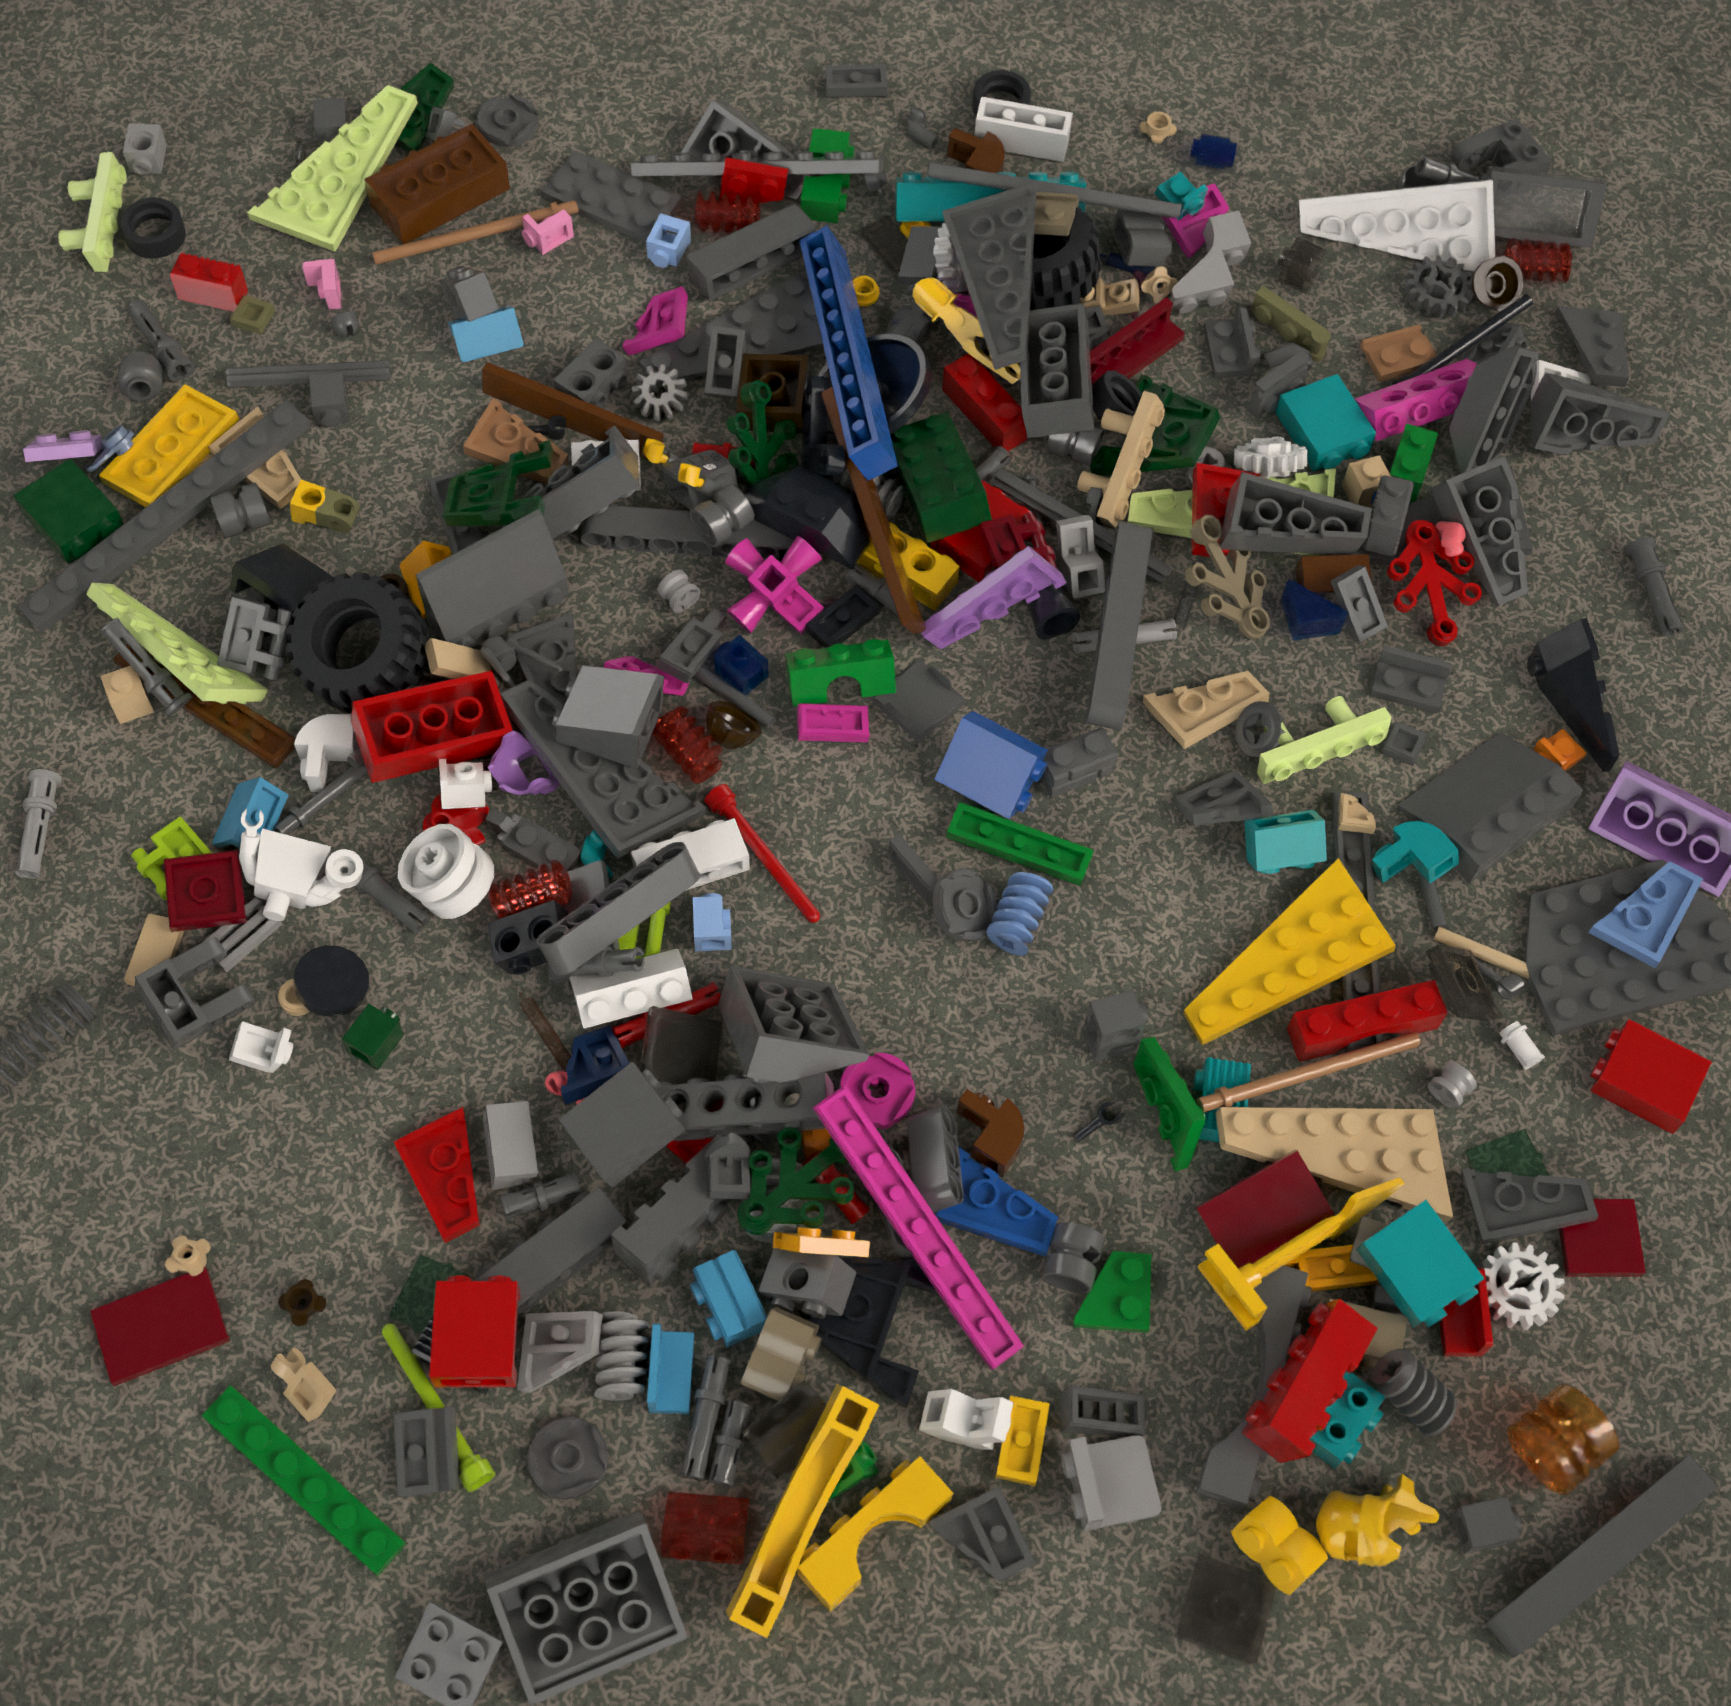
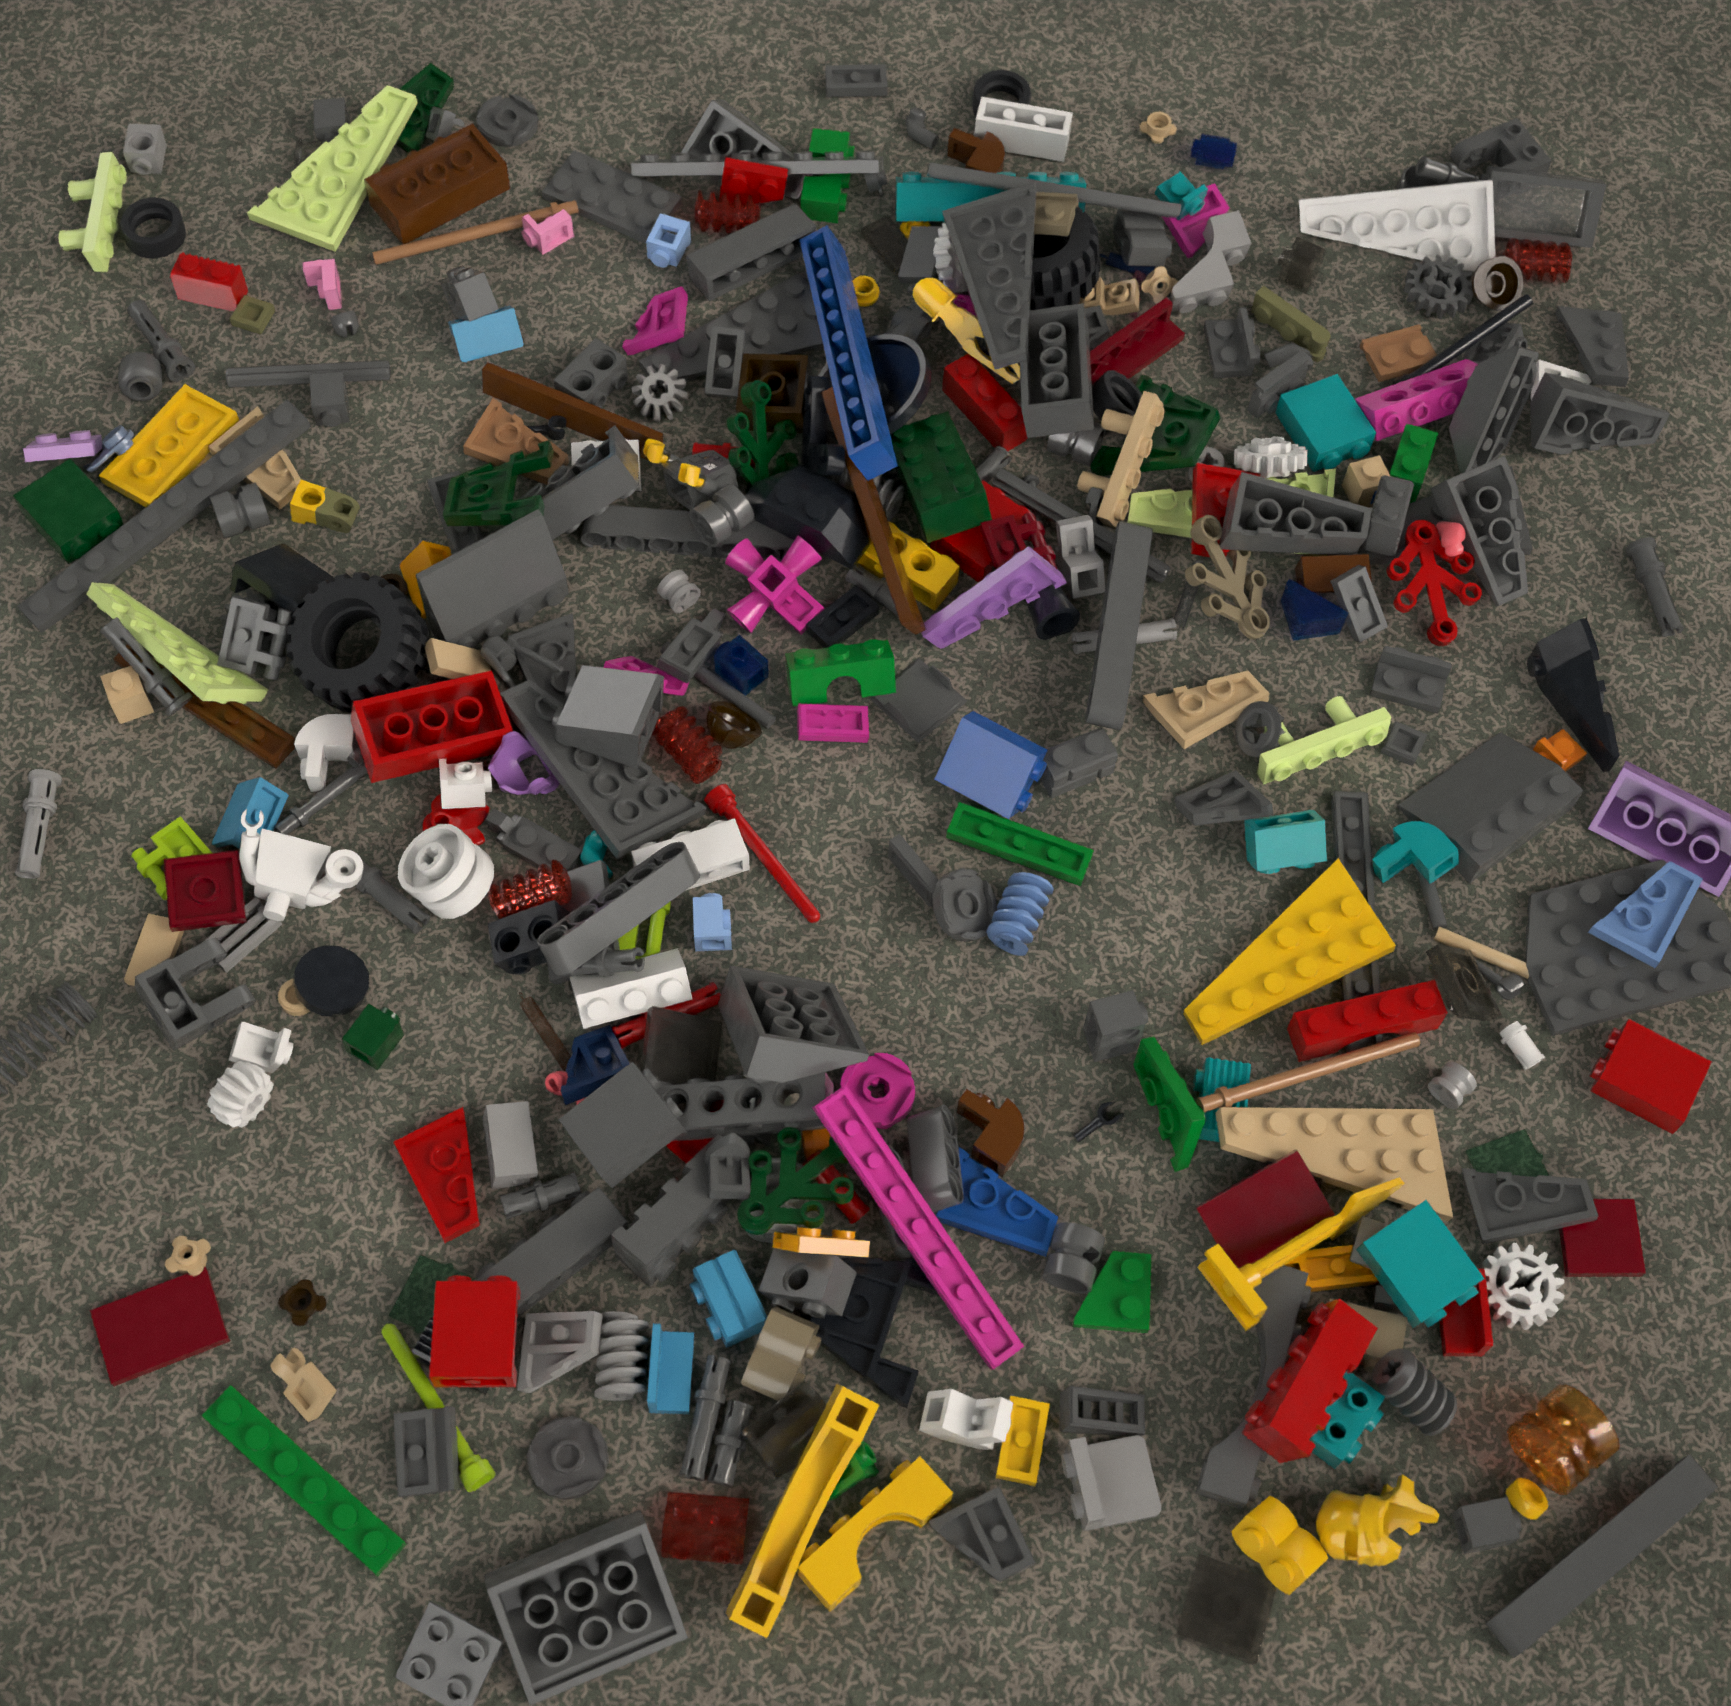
tan tile [1338,793,1376,834] -> none
none -> white gear [207,1061,274,1128]
none -> yellow tile [1506,1478,1548,1520]

